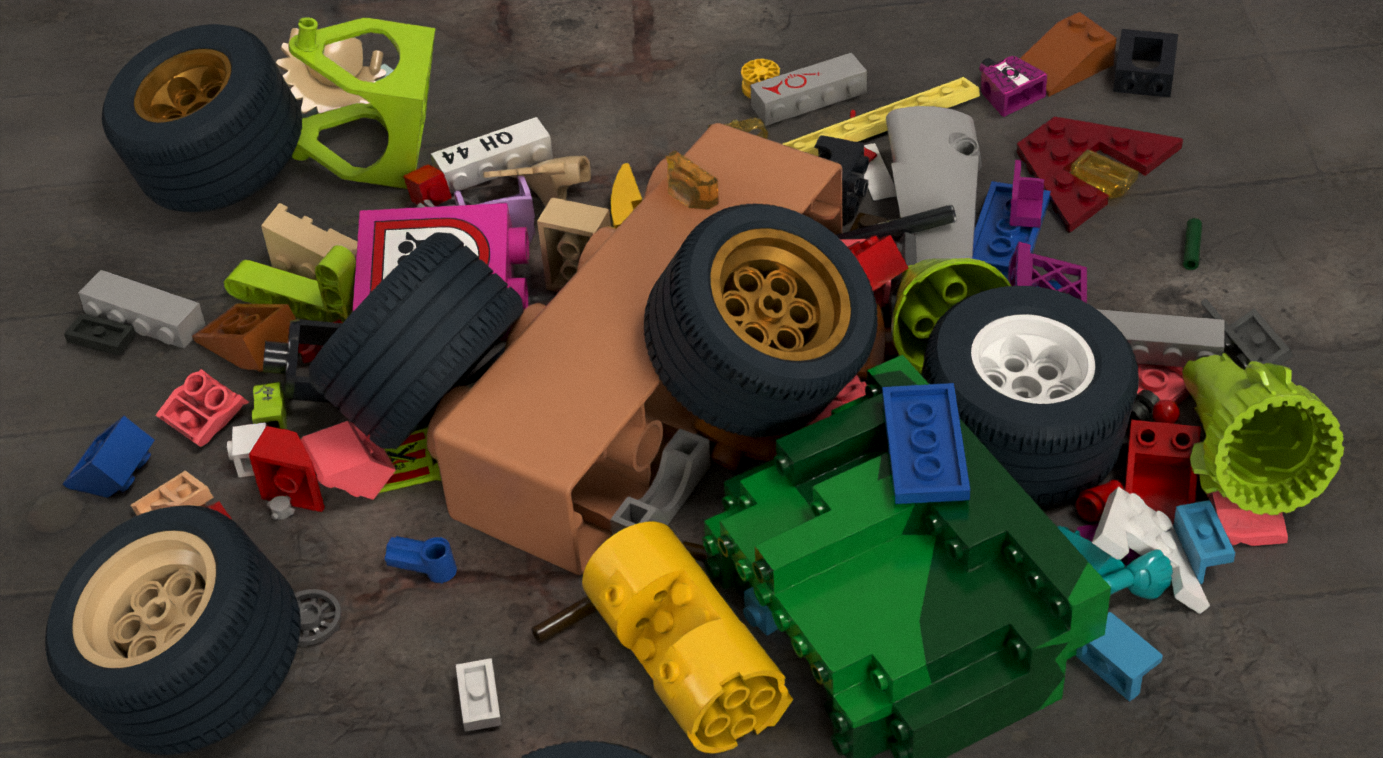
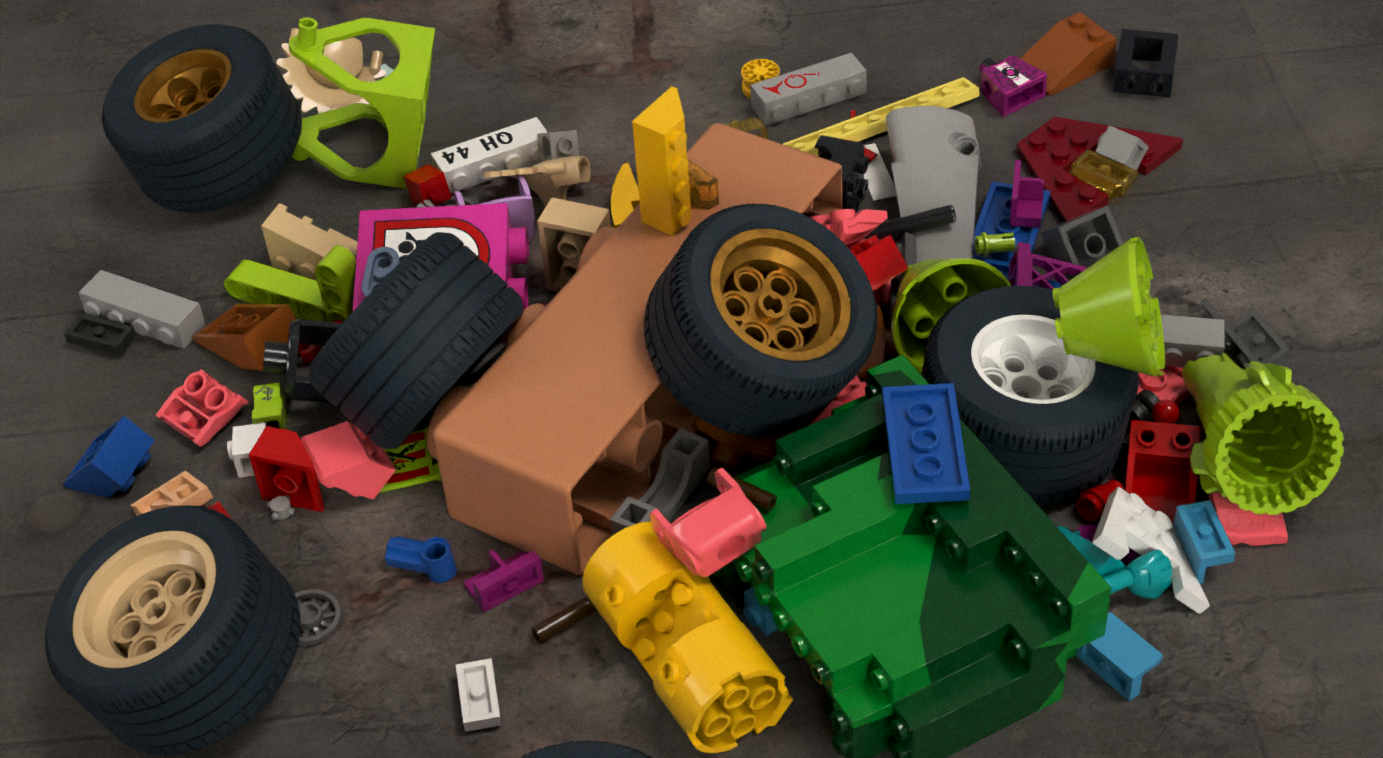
dark green piece [1183,218,1202,270] -> none
none -> sand blue plate [362,247,400,298]
none -> magenta panel [464,550,544,613]
none -> light grey brick [537,130,579,163]
none -> yellow wedge [632,86,692,236]
none -> coral piece [649,468,766,577]
none -> dark brown piece [707,467,777,512]
none -> coral slope [810,209,888,246]
none -> lime pin [974,232,1015,257]
none -> dark grey slope [1041,205,1123,279]
none -> lime cone [1053,237,1165,377]
none -> light grey brick [1095,126,1149,173]

